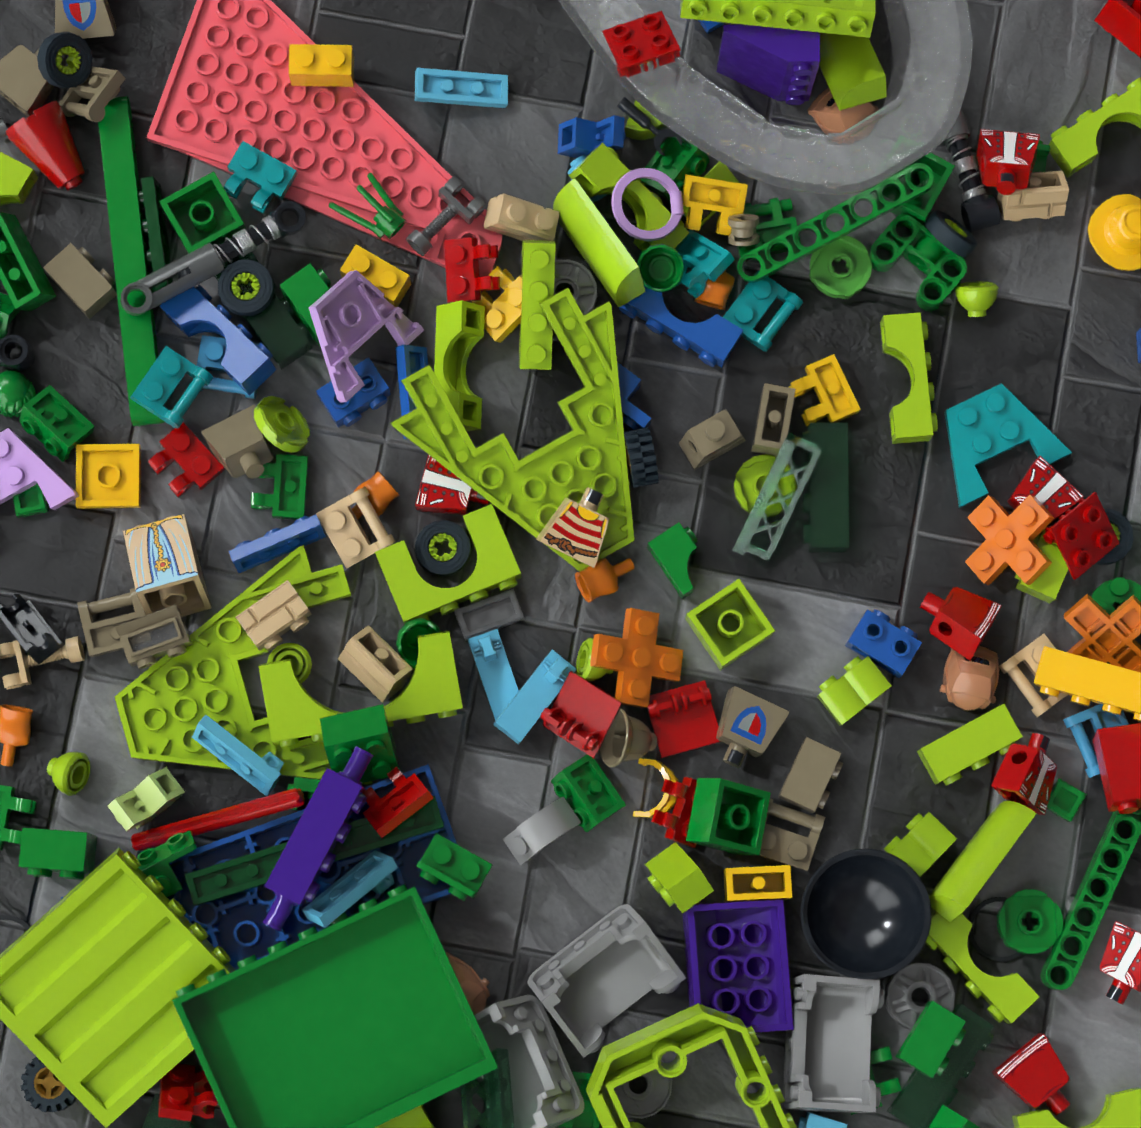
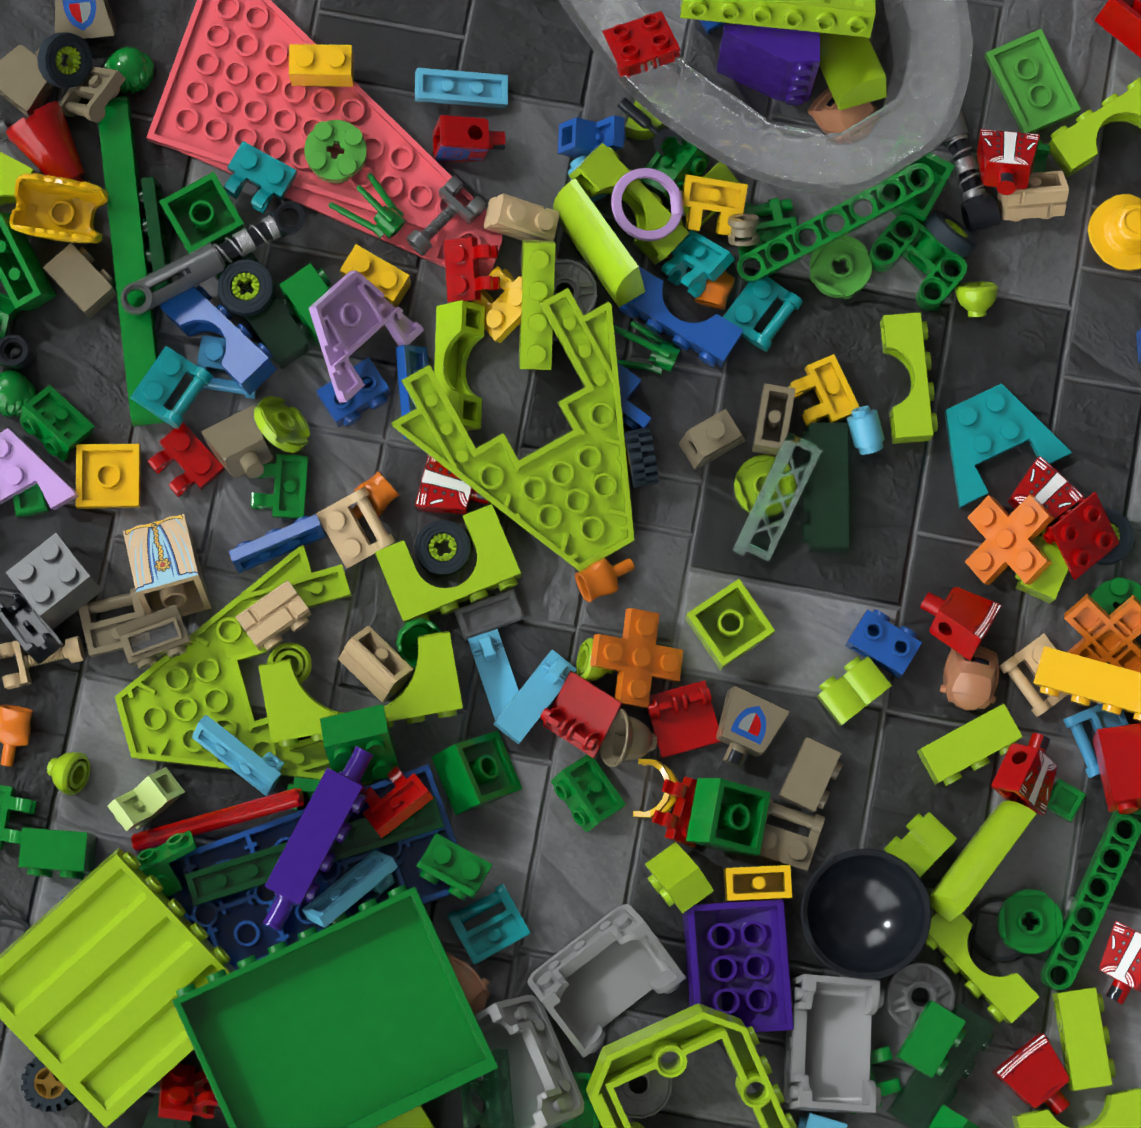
light grey brick [503,797,581,865] -> none
torso [536,487,609,568] -> none
green hair [637,243,684,292] -> none
green arch [647,522,698,599] -> none
none -> brick [5,533,103,630]
none -> yellow animal [9,173,109,243]
none -> green hair [103,47,154,94]
none -> bright green plate [304,120,367,183]
none -> green slope [431,731,523,816]
none -> red torso [432,115,506,163]
none -> teal plate [447,883,531,965]
none -> green plant [614,321,680,375]
none -> medium azure brick [847,406,885,455]
none -> bright green plate [984,29,1081,134]
none -> lime brick [1052,987,1116,1091]

